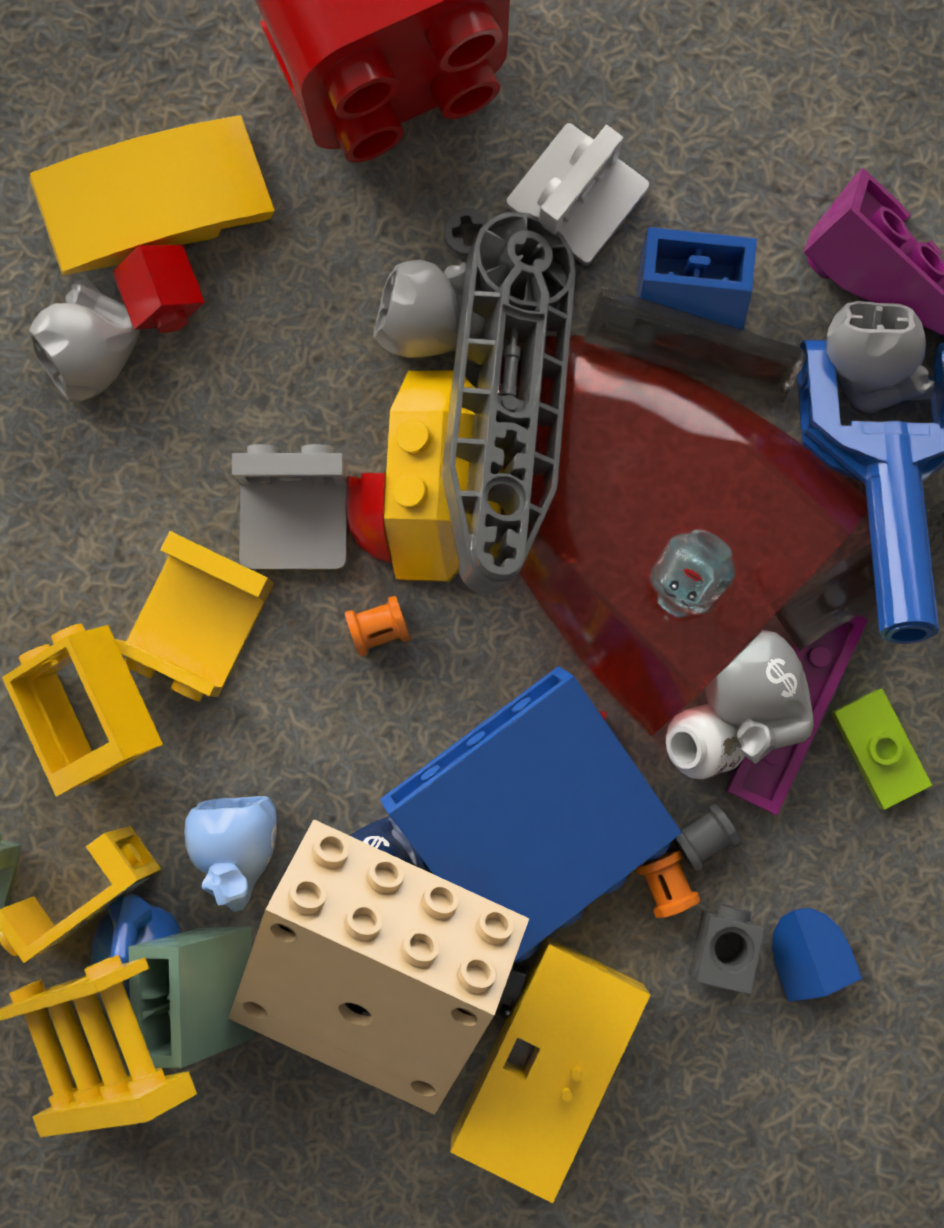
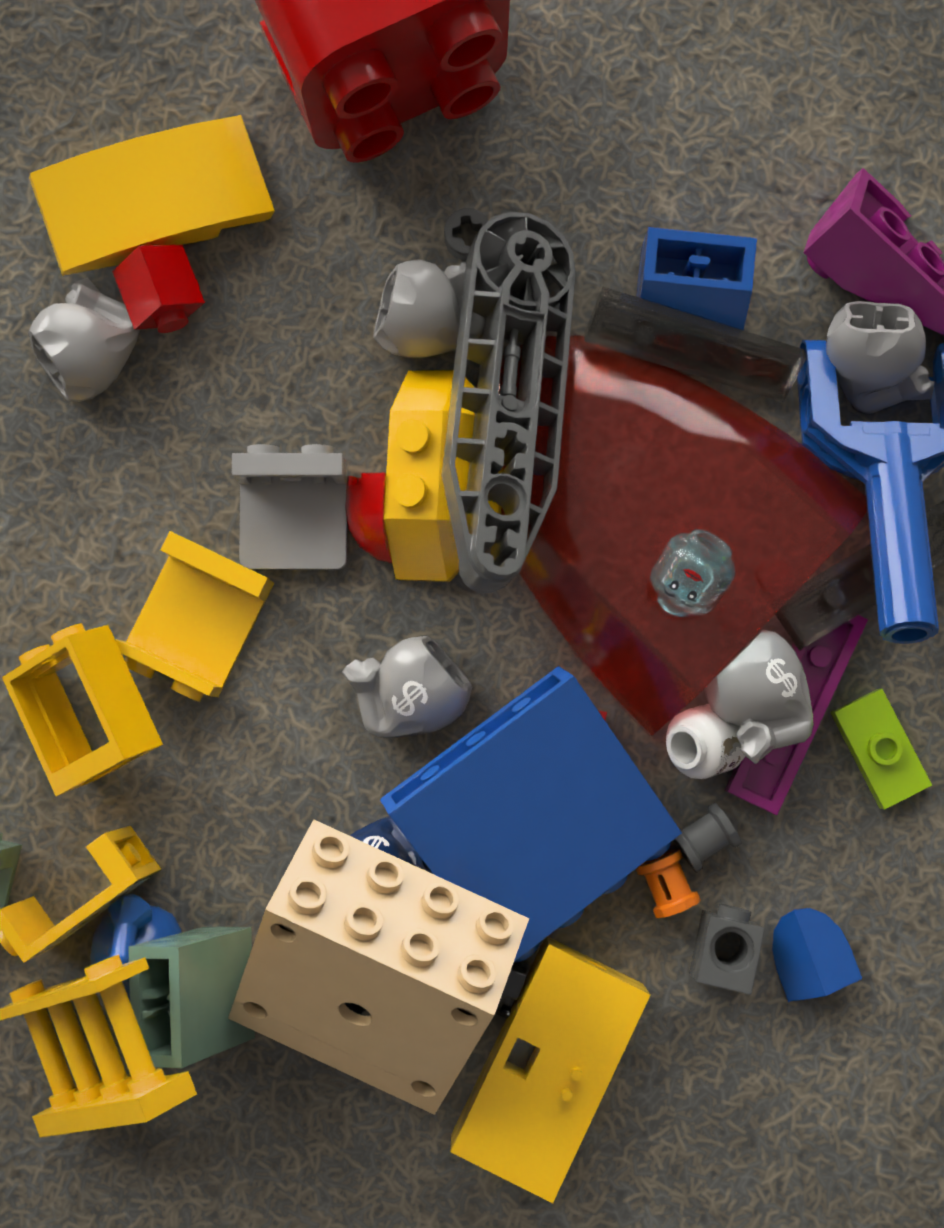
light blue piece [184,796,277,912] -> none
orange bush [345,595,411,658] -> none
white bracket [506,123,649,266] -> none
none -> light grey piece [342,636,472,738]

